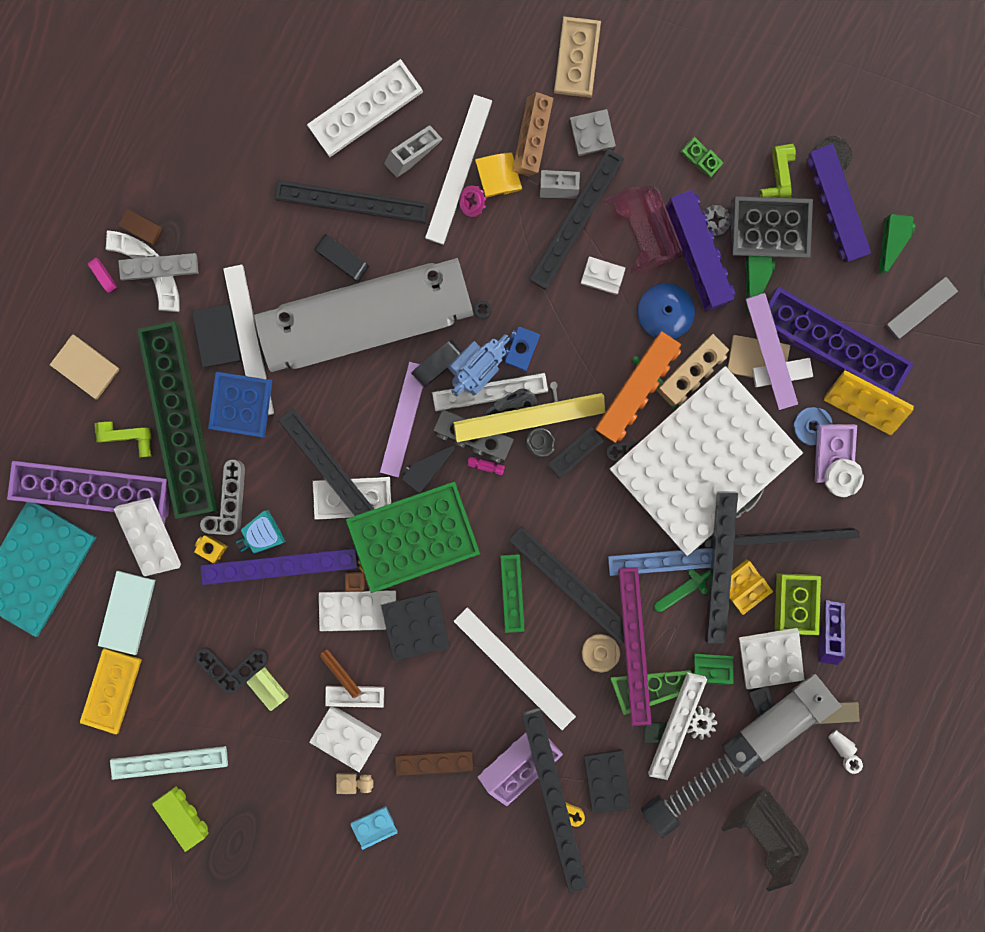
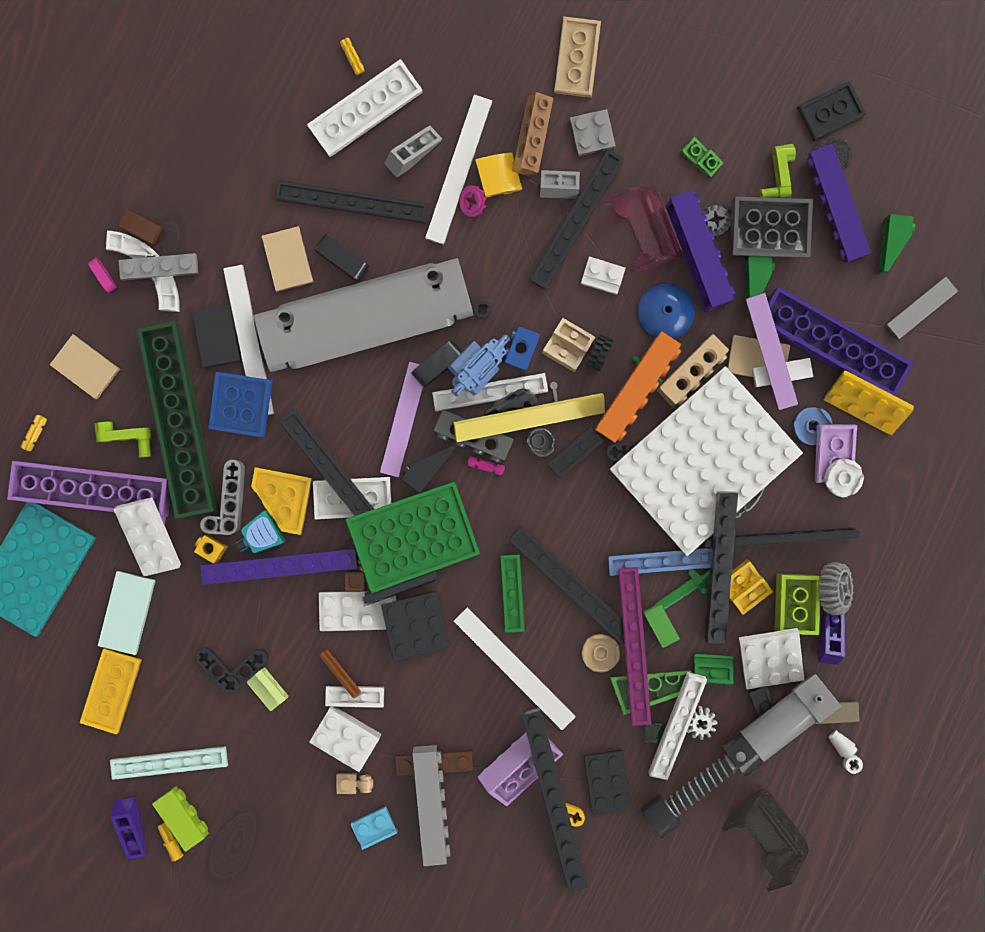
none -> yellow axle [21,415,47,451]
none -> dark purple slope [110,797,147,860]
none -> yellow axle [158,822,184,862]
none -> yellow plate [251,467,313,535]
none -> tan tile [262,226,314,292]
none -> yellow axle [340,38,364,75]
none -> black plate [361,571,438,607]
none -> light grey brick [413,745,450,866]
none -> tan slope [542,318,595,372]
none -> black tyre [586,334,614,371]
none -> bright green slope [643,603,680,648]
none -> black tile [797,81,866,141]
none -> light grey gear [818,562,854,615]

